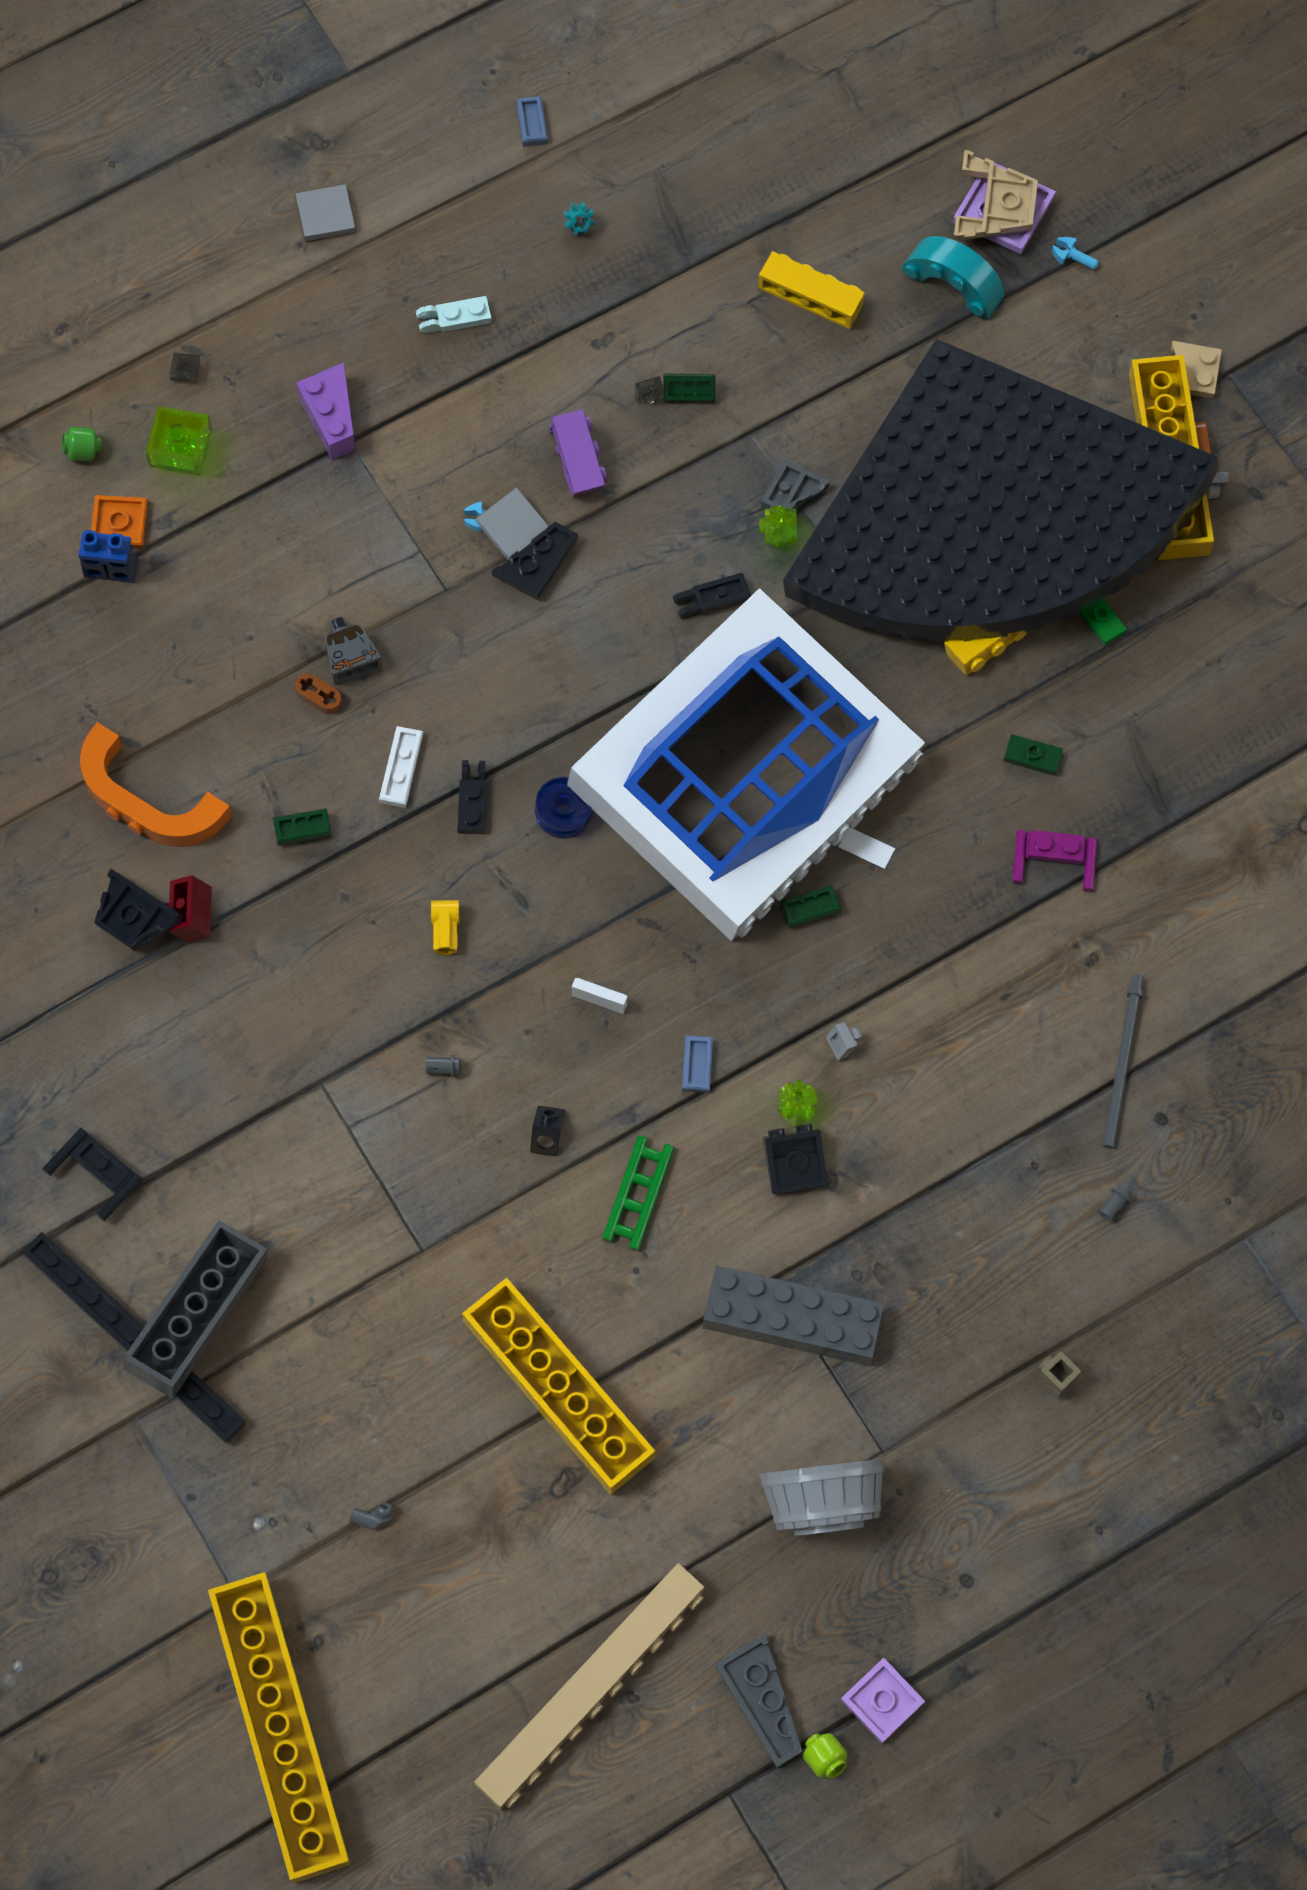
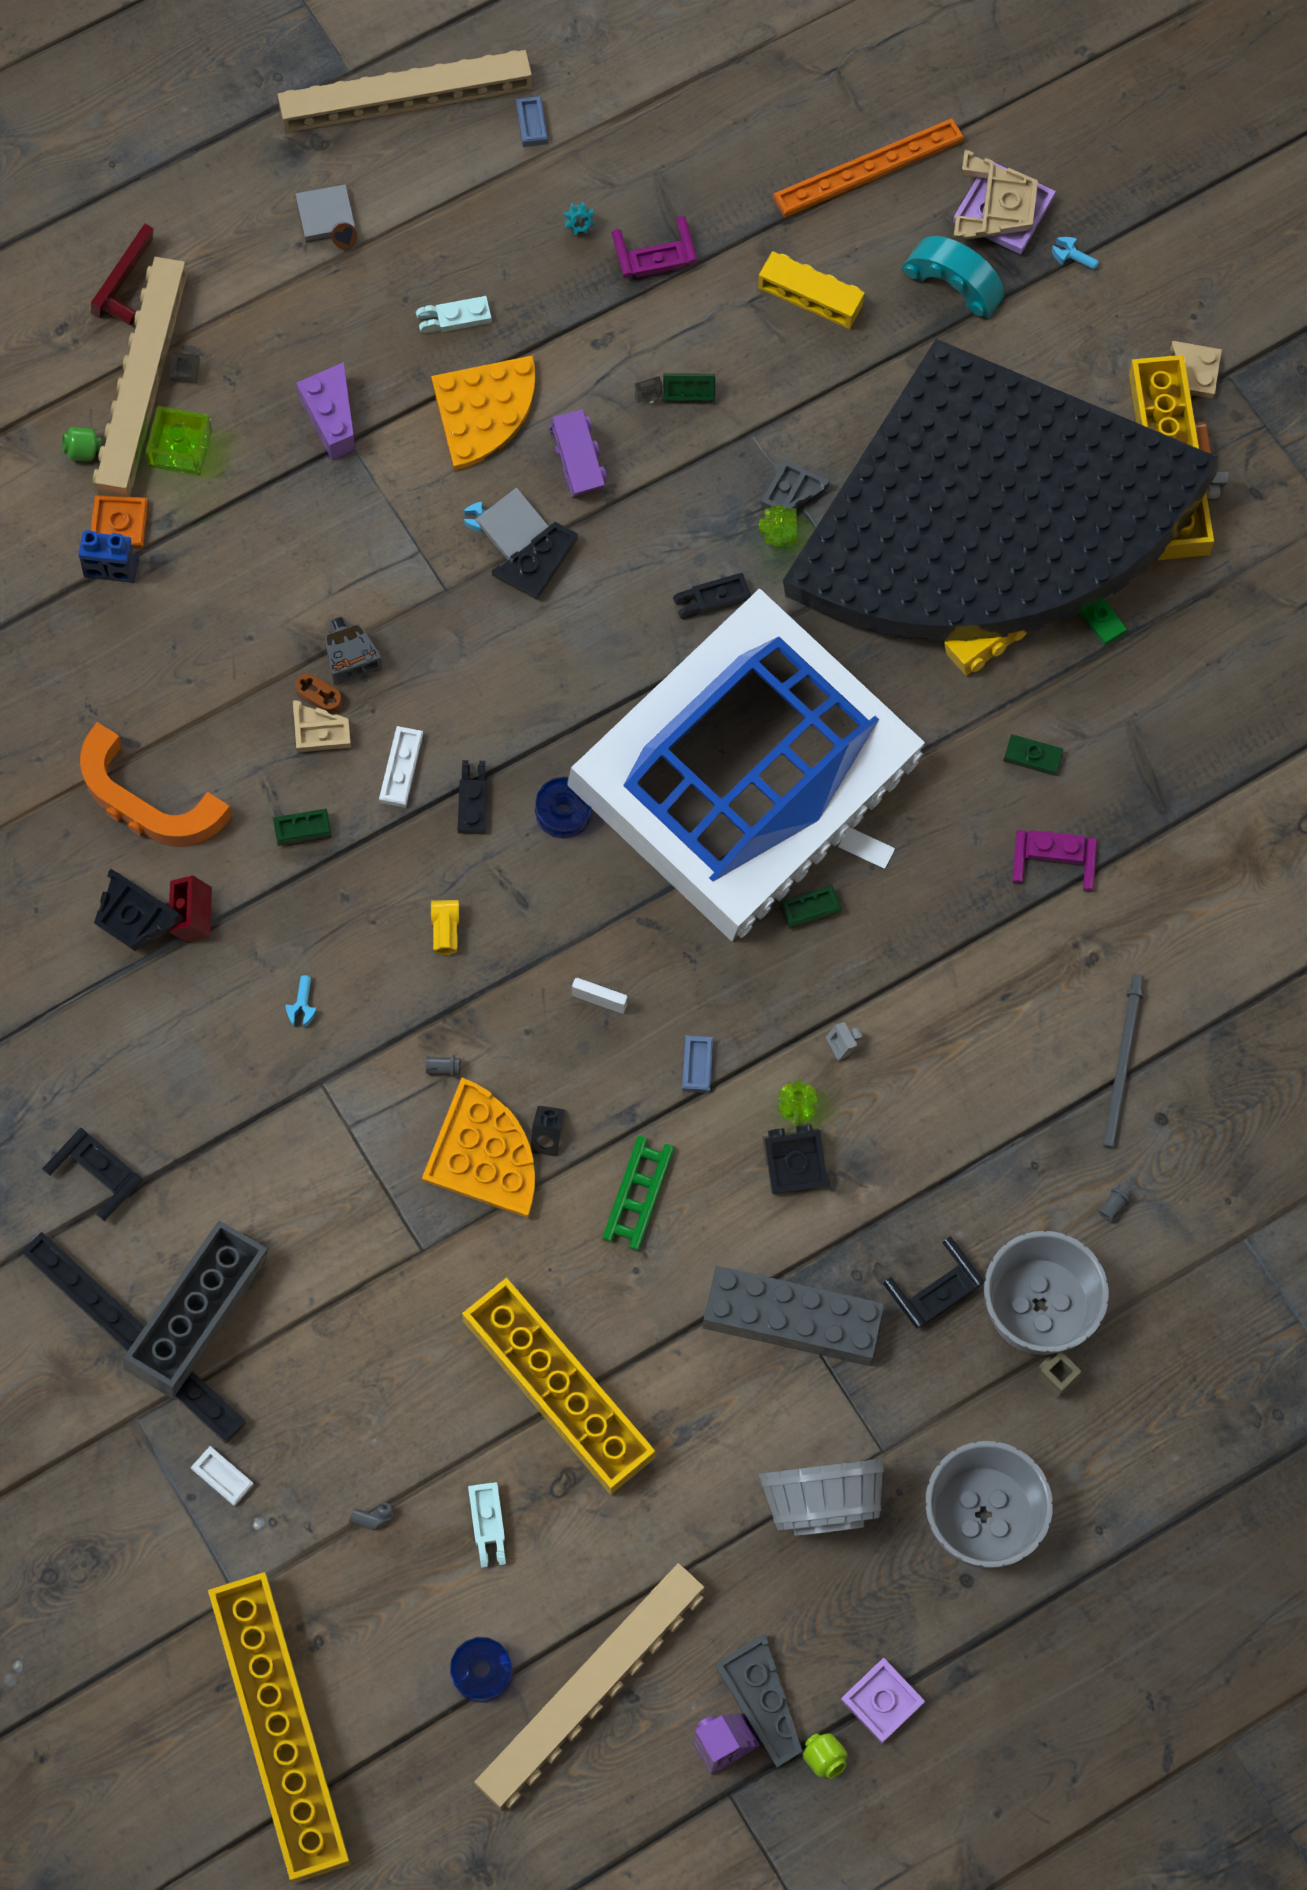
none -> dark red piece [91,223,154,325]
none -> tan brick [93,257,187,497]
none -> white tile [191,1446,254,1507]
none -> tan brick [277,50,532,133]
none -> medium azure bar [286,975,317,1028]
none -> tan wing [293,700,351,752]
none -> reddish brown tile [331,222,357,249]
none -> light orange plate [422,1078,535,1218]
none -> light orange plate [431,355,535,471]
none -> clear blue wheel [450,1637,513,1703]
none -> light aqua hinge [468,1482,506,1568]
none -> magenta plate [611,216,698,278]
none -> medium lavender wedge [693,1714,762,1775]
none -> orange tile [773,118,964,218]
none -> black plate [883,1236,985,1329]
none -> light grey piece [926,1441,1053,1568]
none -> light grey piece [984,1231,1109,1355]

